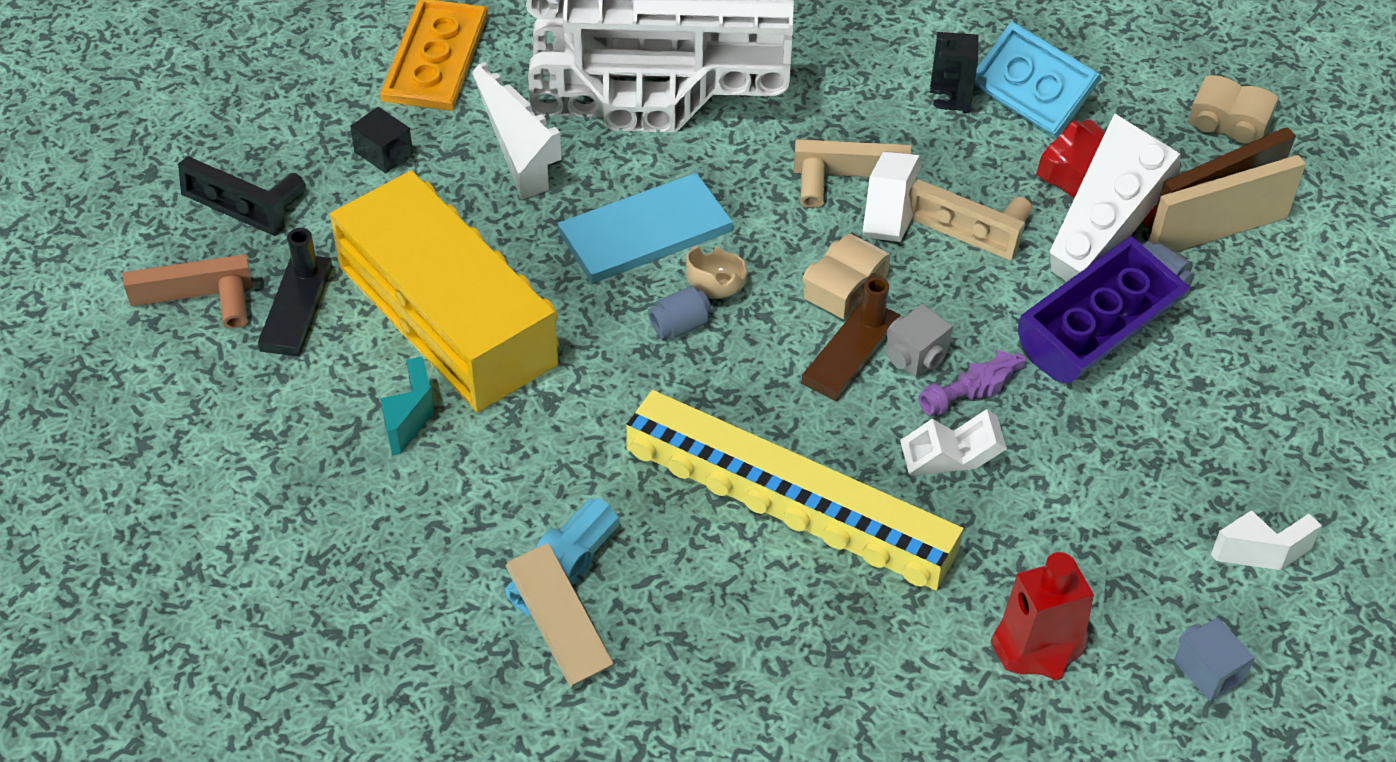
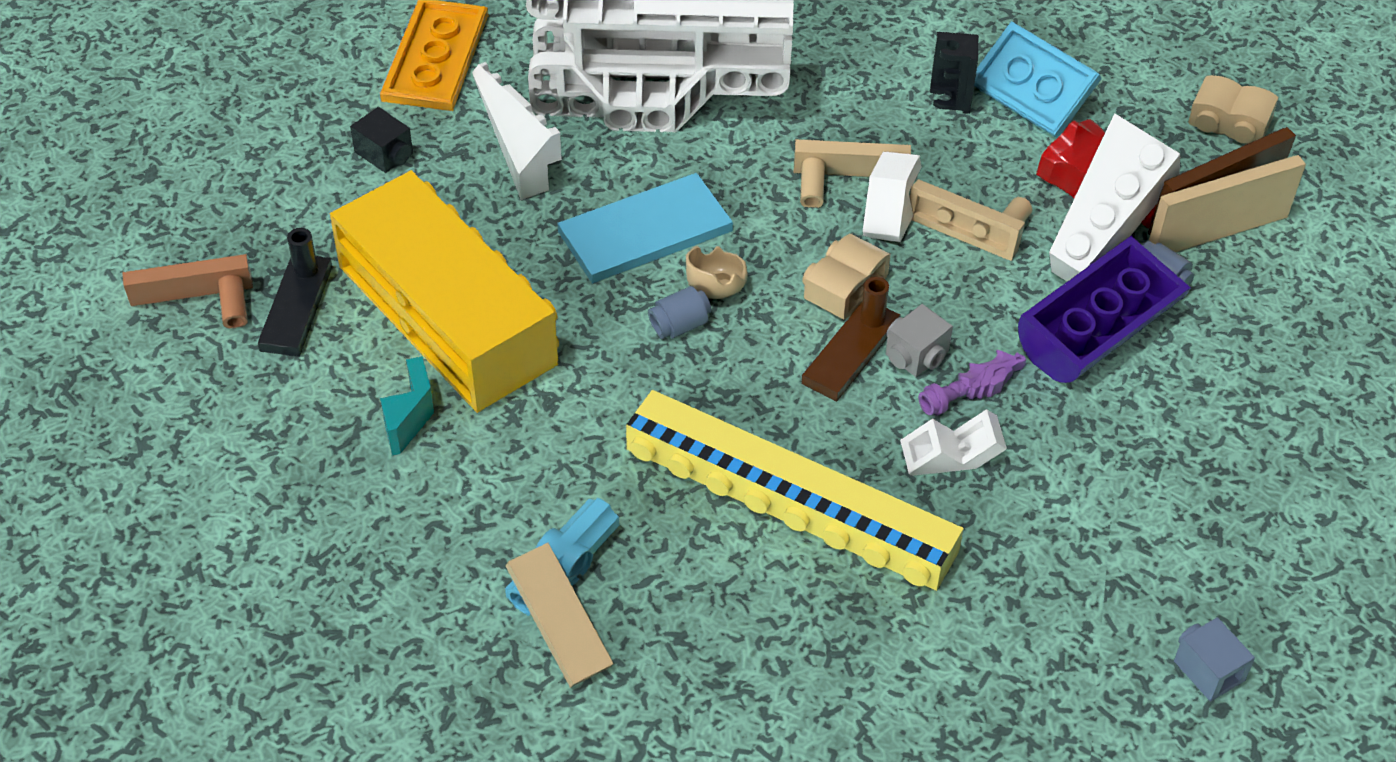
black piece [178,156,306,236] -> none
red piece [991,552,1094,680] -> none
white slope [1211,510,1322,570] -> none

